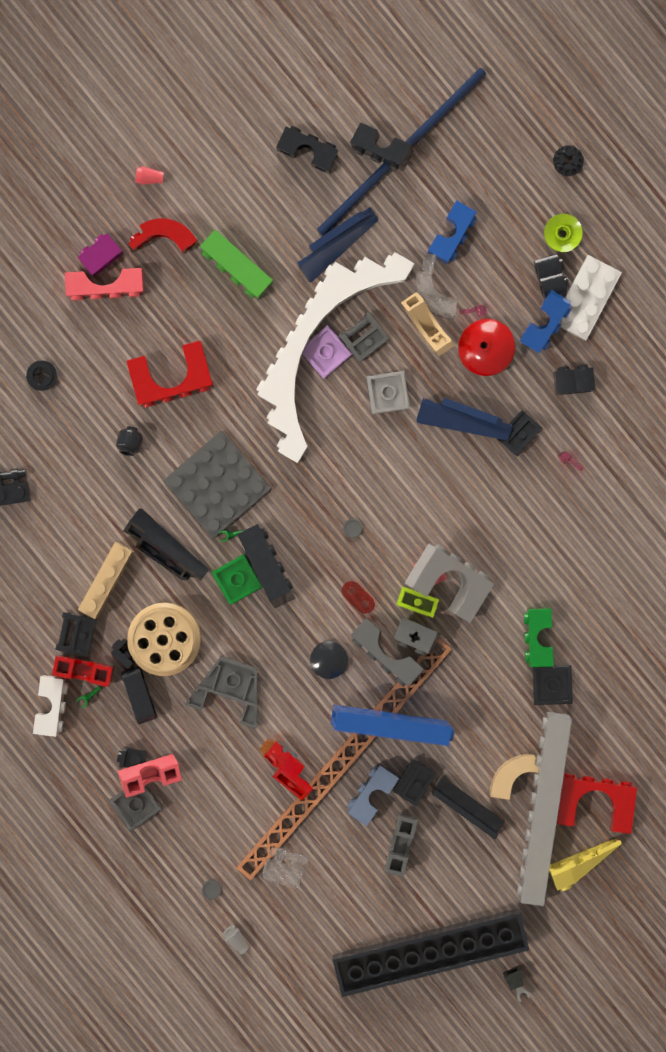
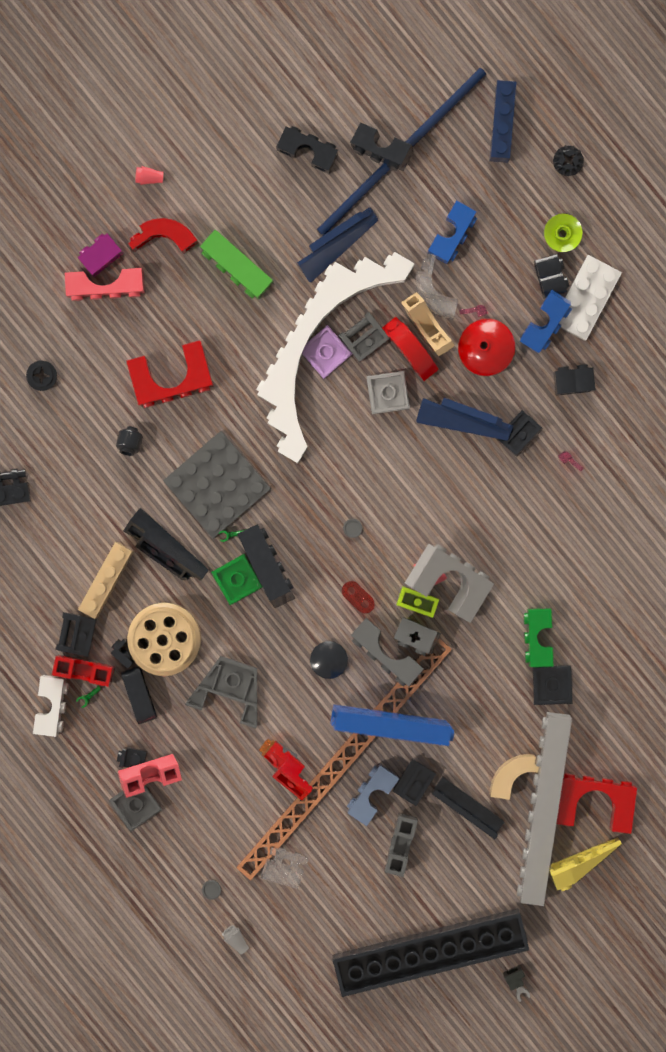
none -> red arch [382,317,439,381]
none -> dark blue arch [489,80,516,163]

